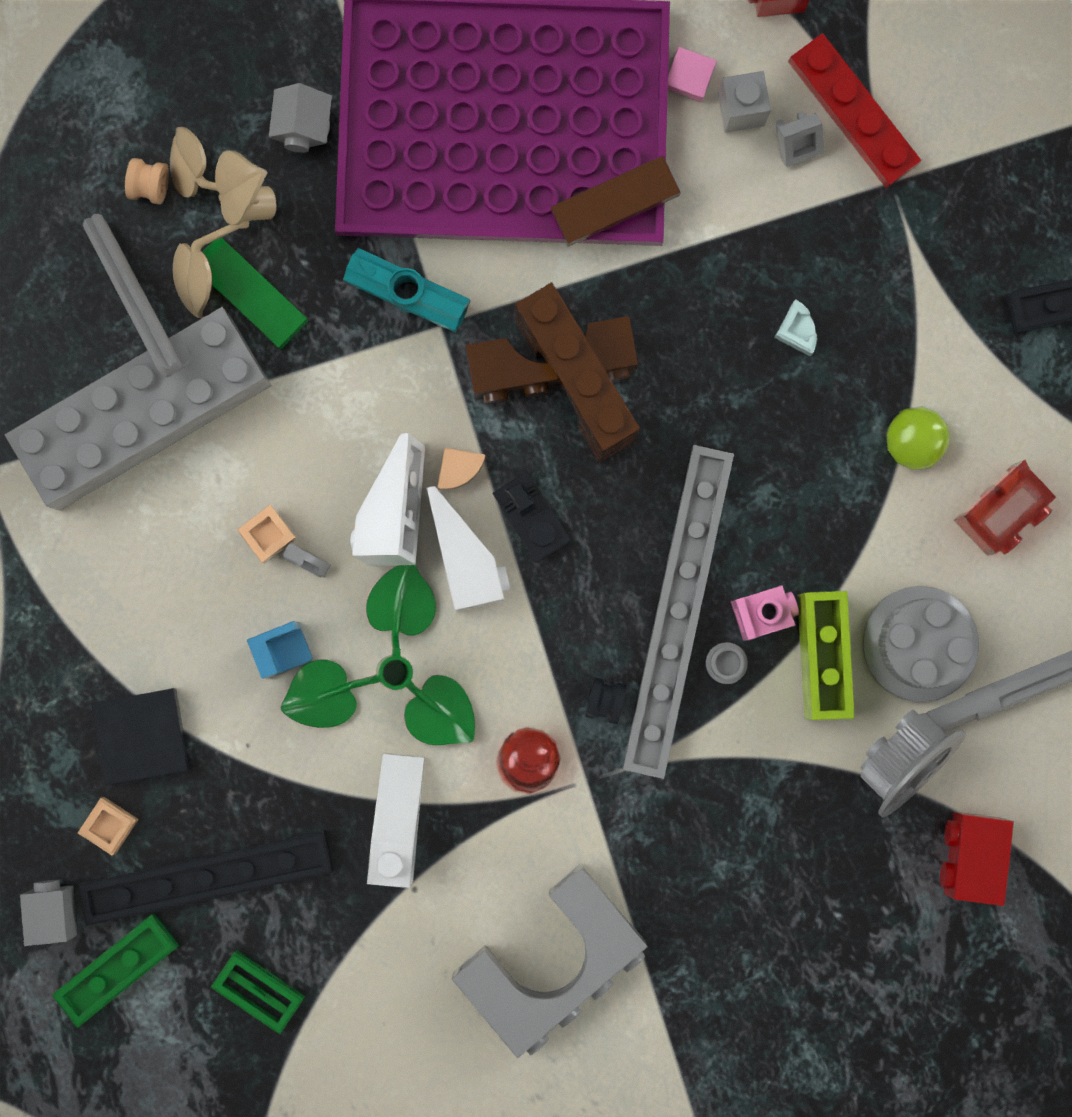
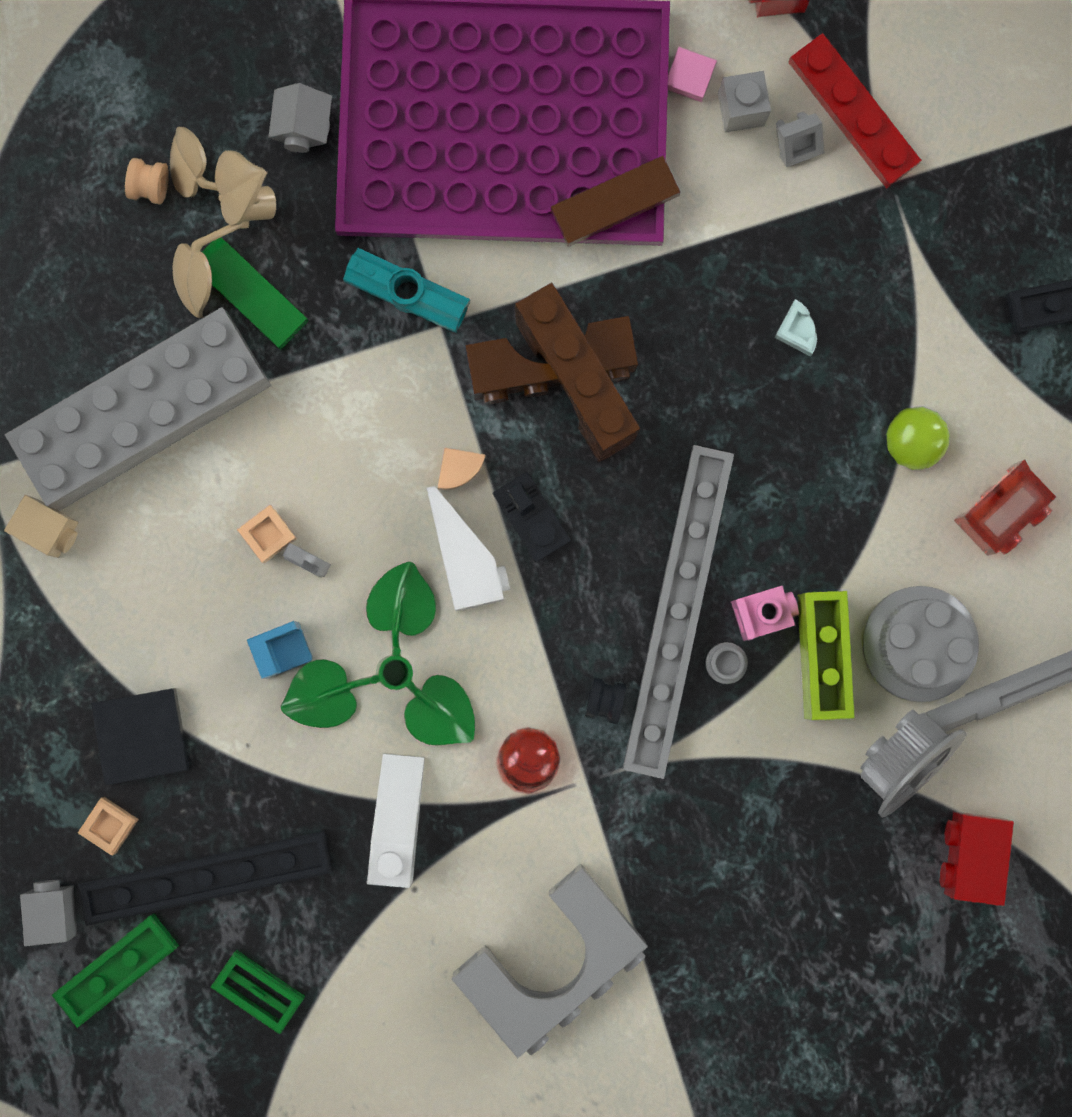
light grey axle [83,214,182,377] -> none
white slope [350,433,425,566] -> none
none -> tan brick [4,495,79,558]

